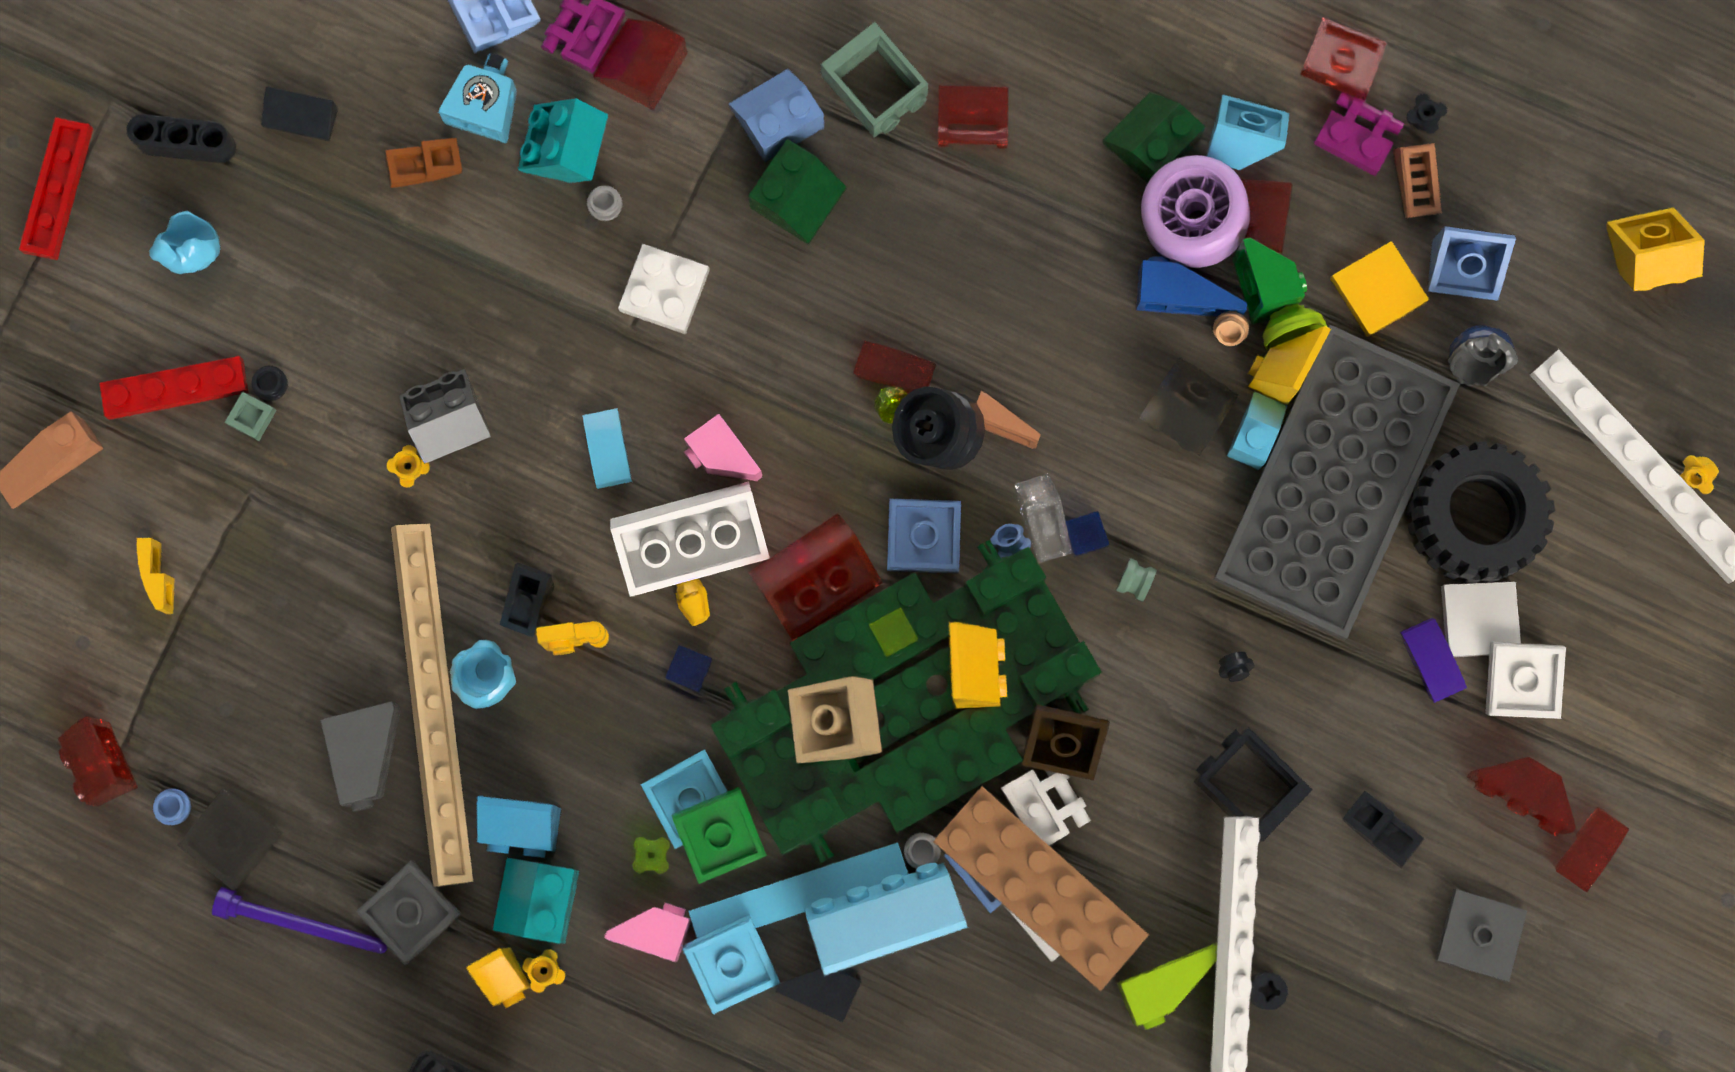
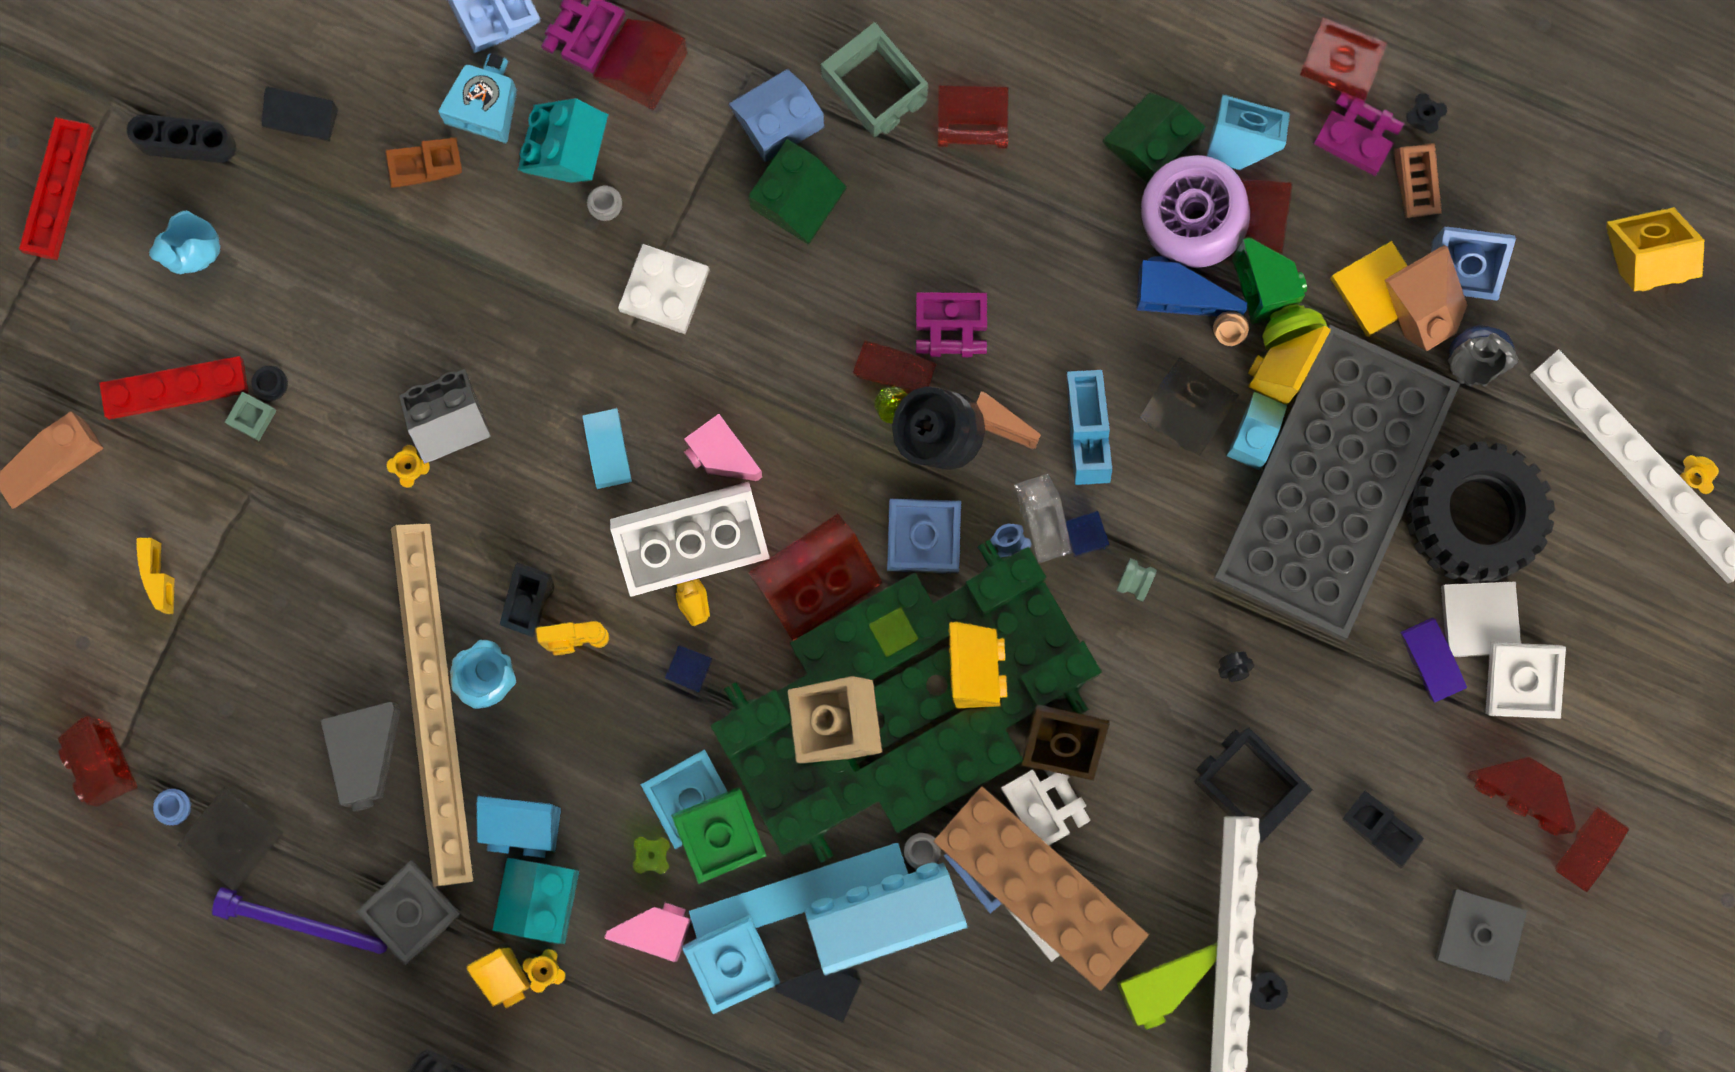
none -> magenta plate [916,292,987,357]
none -> dark azure slope [1067,370,1112,485]
none -> nougat slope [1385,245,1467,351]

